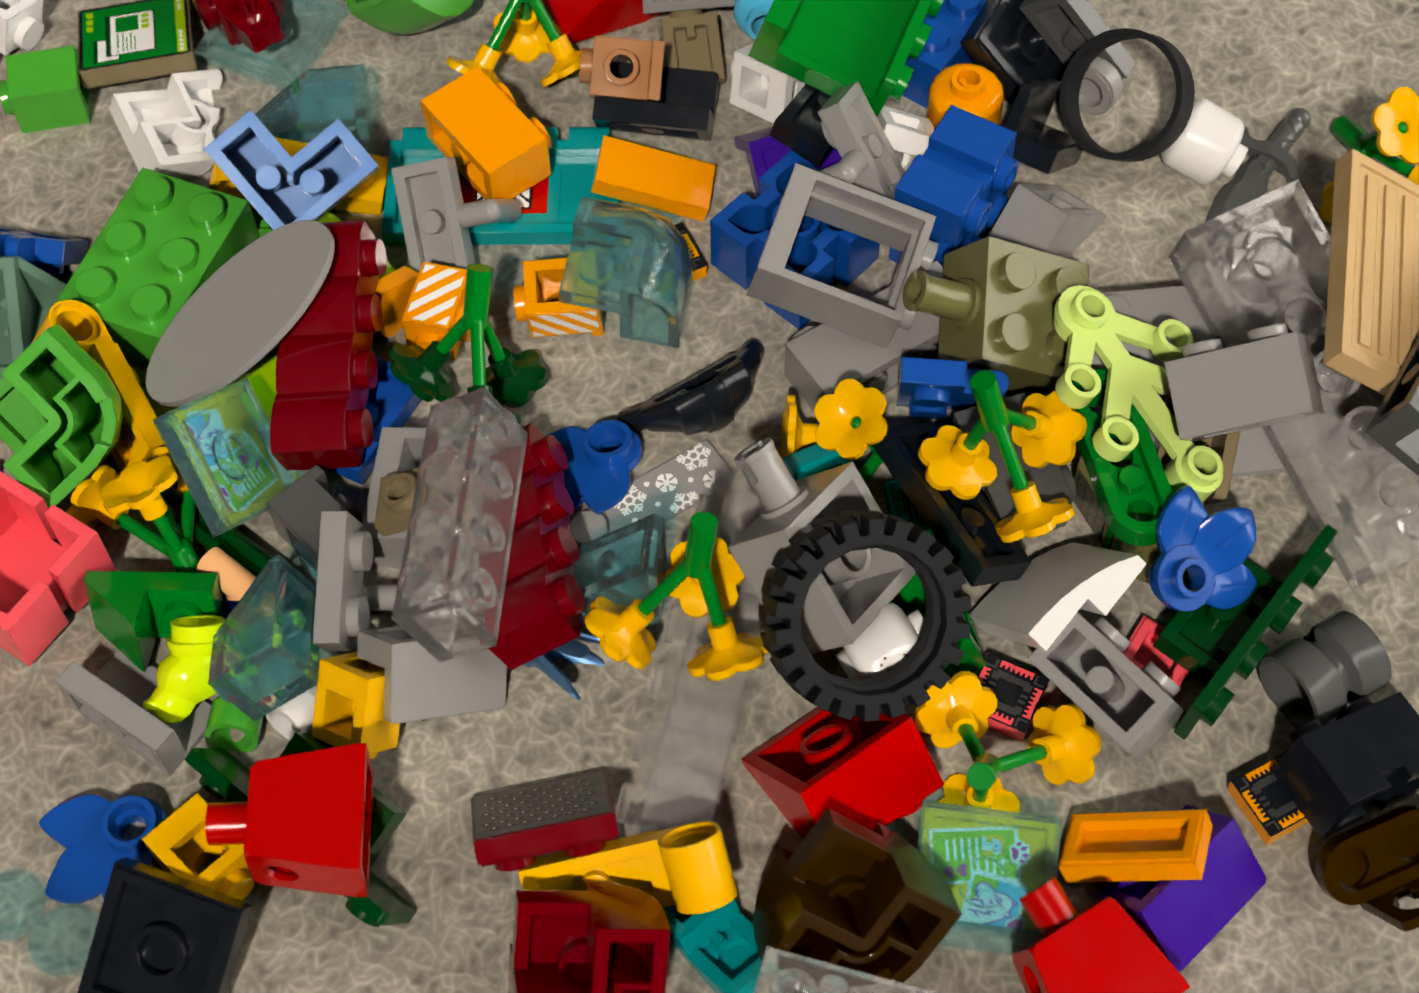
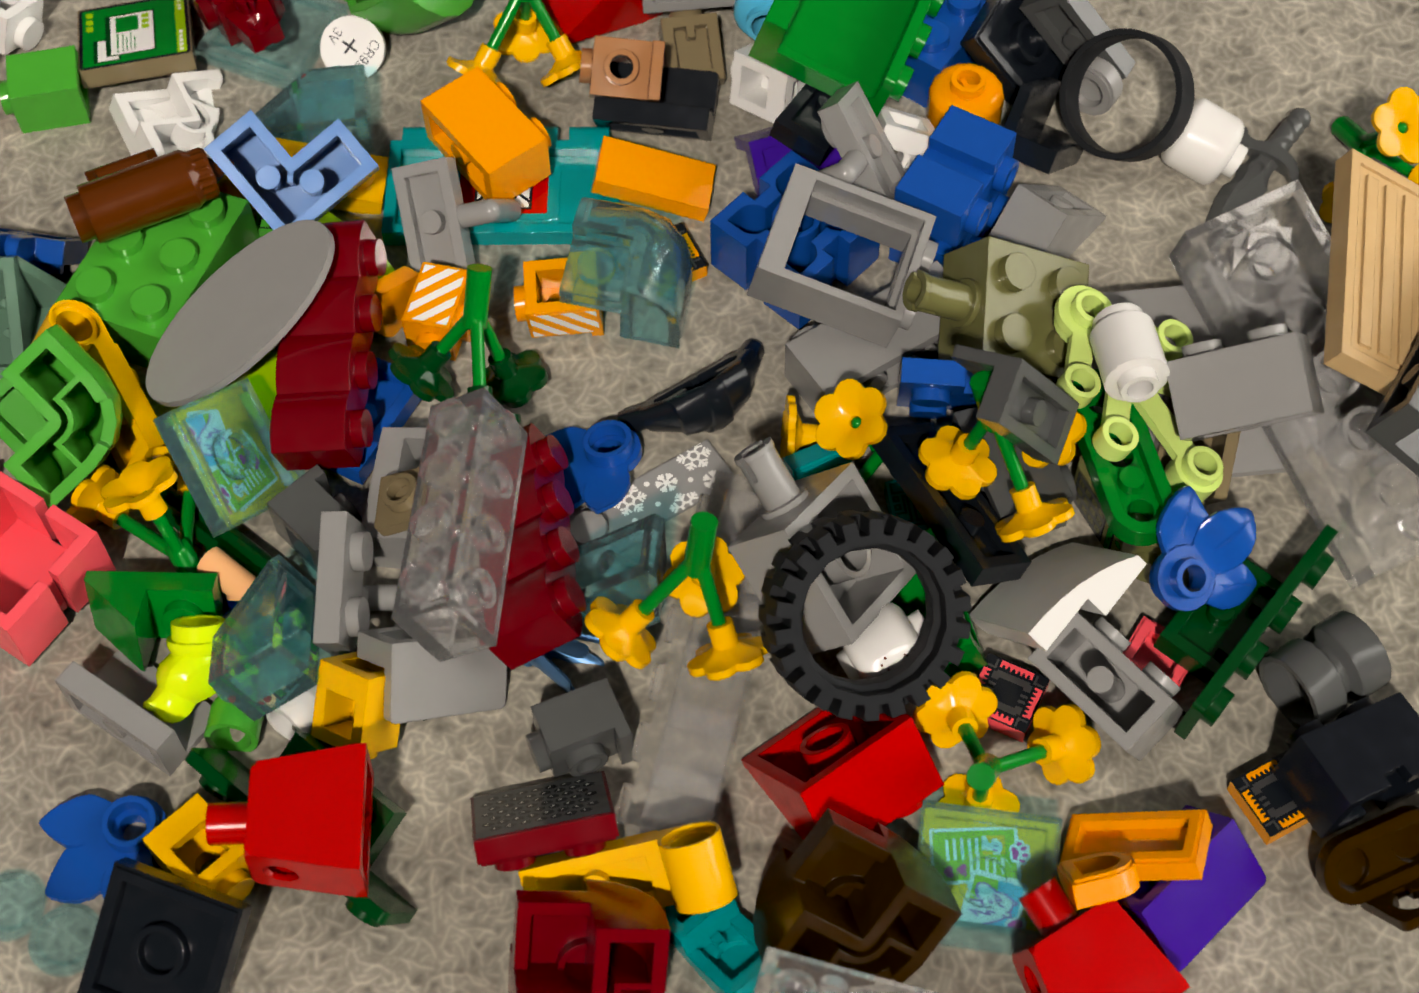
none -> reddish brown piece [64,148,235,244]
none -> white piece [320,15,386,81]
none -> dark grey brick [525,677,635,778]
none -> dark grey panel [951,344,1079,465]
none -> light orange tile [1056,852,1140,910]
none -> white brick [1090,303,1170,403]

